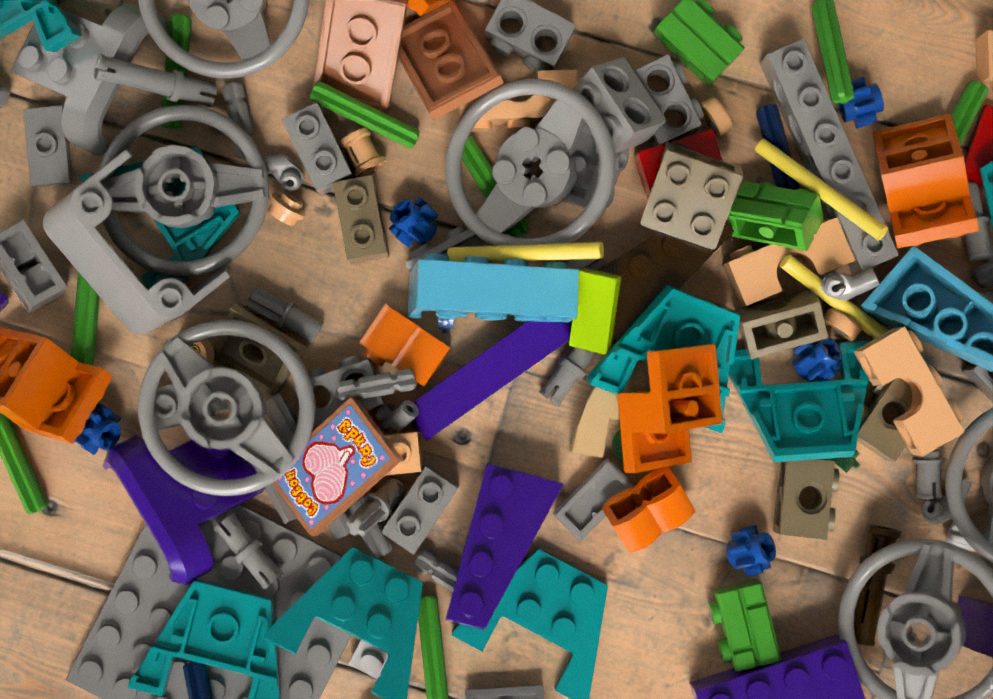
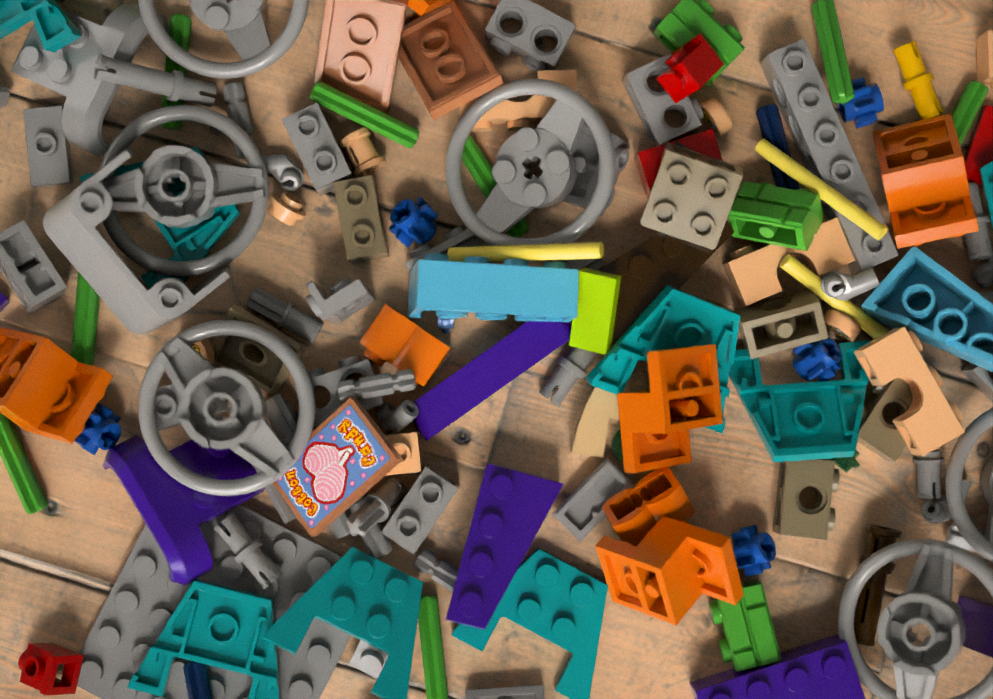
light grey brick [573,57,666,153] -> none
none -> red brick [18,643,84,696]
none -> light grey bracket [305,278,375,325]
none -> orange bracket [595,516,744,626]
none -> red brick [656,33,724,104]
none -> yellow pin [892,40,945,120]

